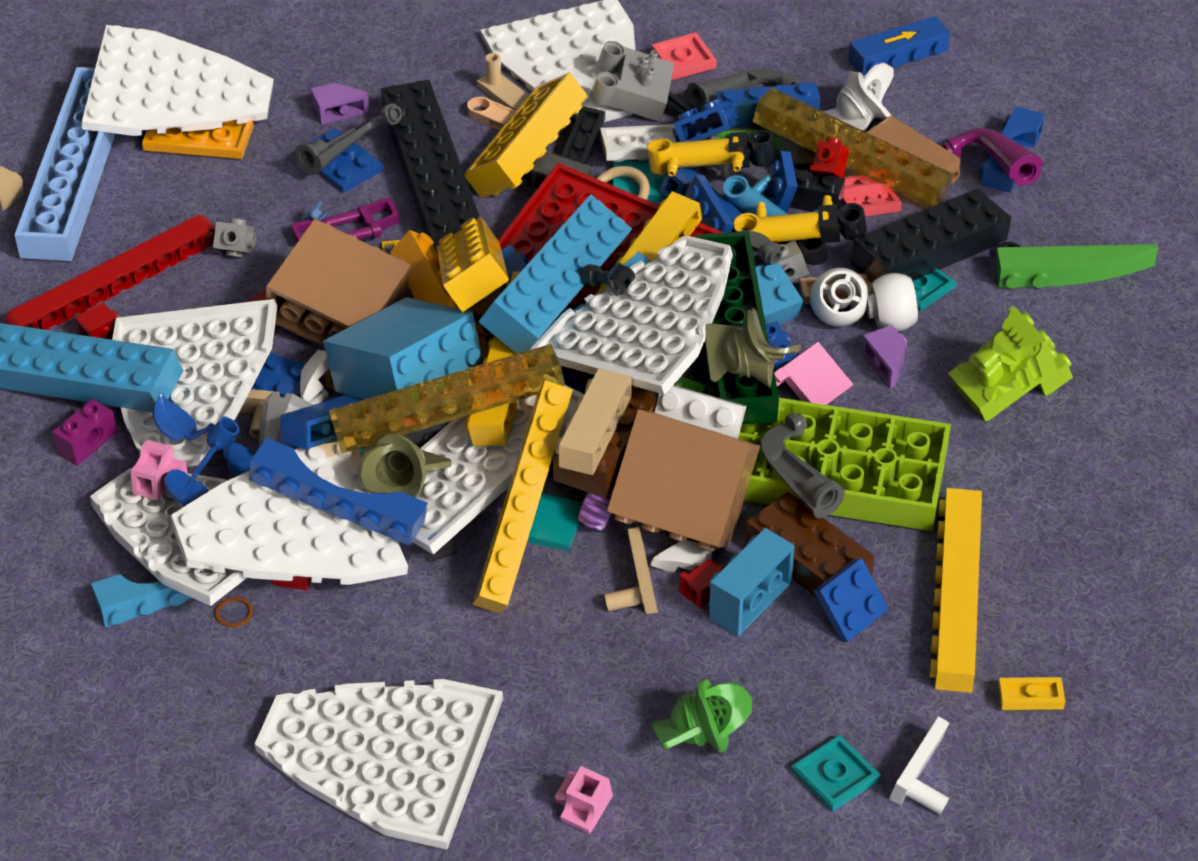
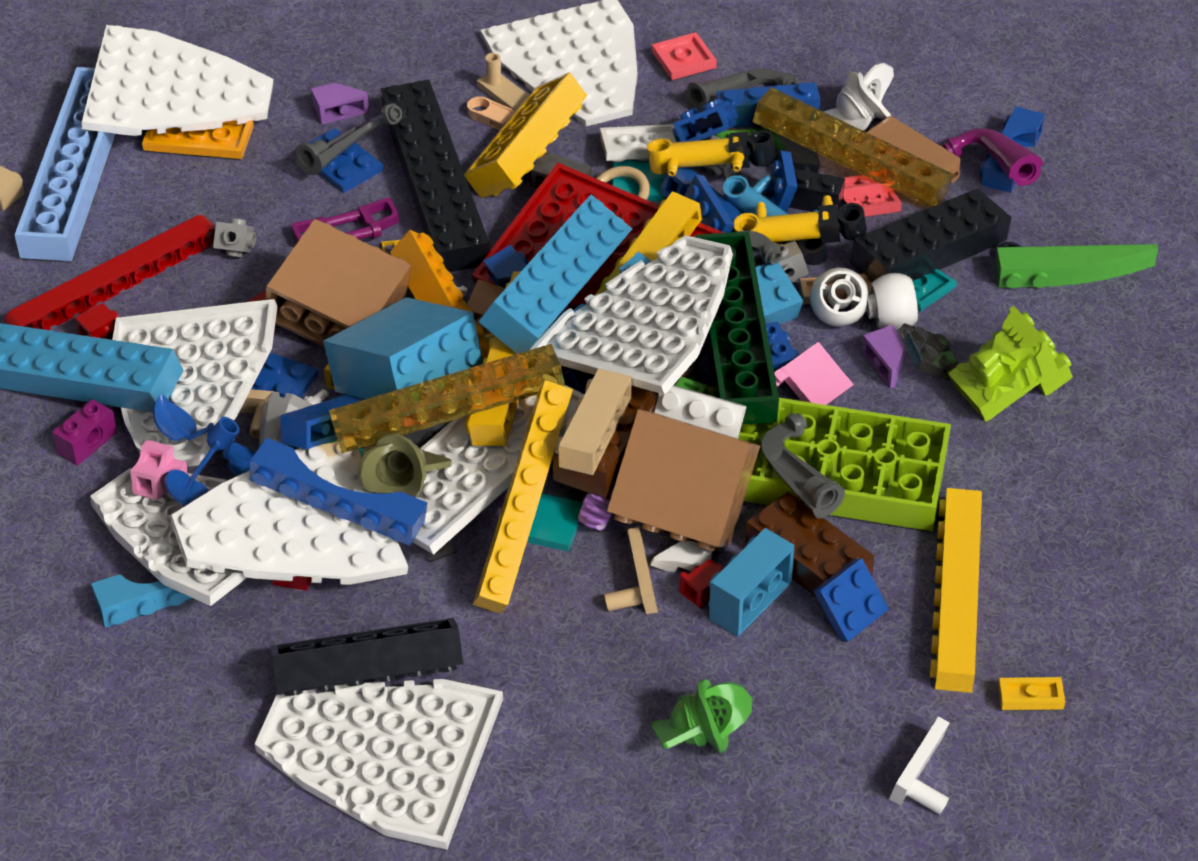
dark orange piece [215,597,253,627] -> none
white slope [300,350,330,402] -> none
medium blue hand [301,201,329,221] -> none
yellow brick [437,216,509,312] -> none
bright pink brick [554,766,613,834] -> none
black plate [561,106,606,165] -> none
black leg [581,263,636,296] -> none
light grey piece [590,41,692,122] -> none
olive helmet [705,308,802,388] -> none
teal tile [791,734,881,812] -> none
red brick [810,137,850,178] -> none
blue brick [848,16,950,76] -> none
none -> black brick [271,618,464,696]
none -> clear smoke plate [898,323,958,381]

